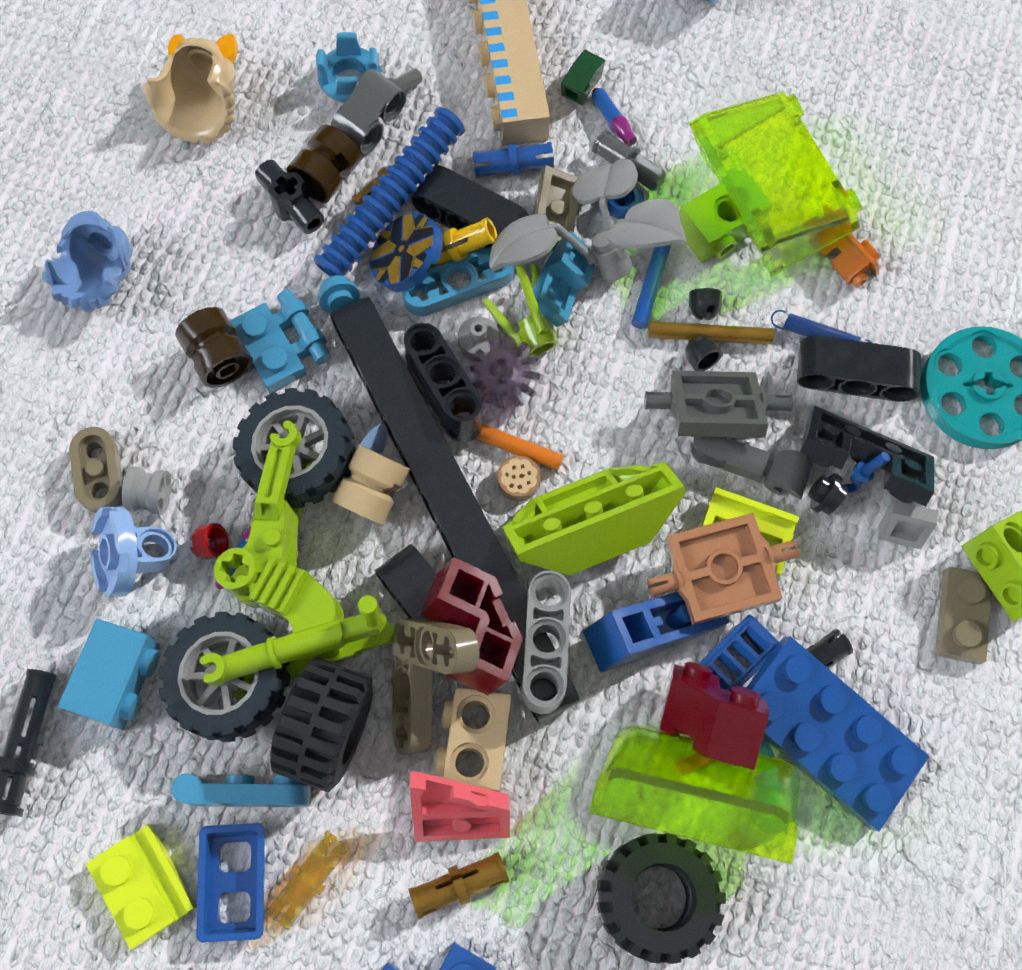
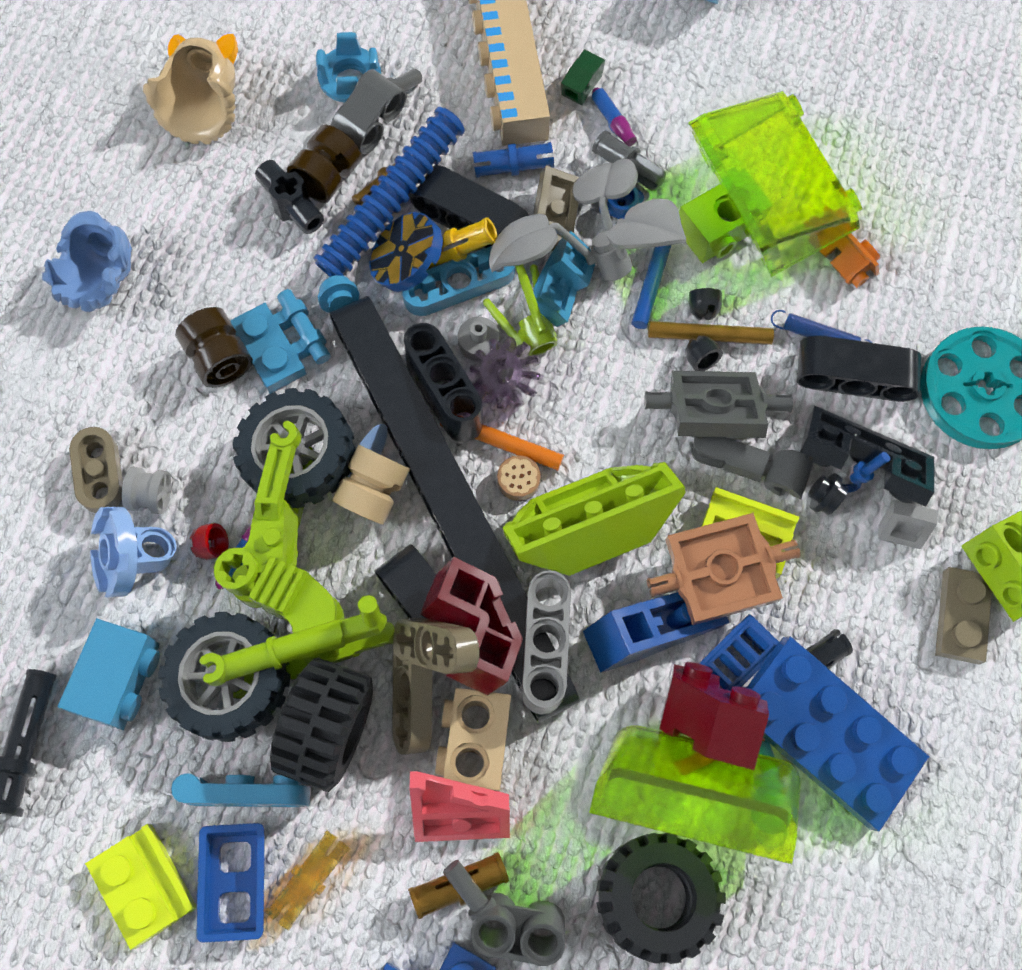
none -> dark grey beam [443,860,565,966]

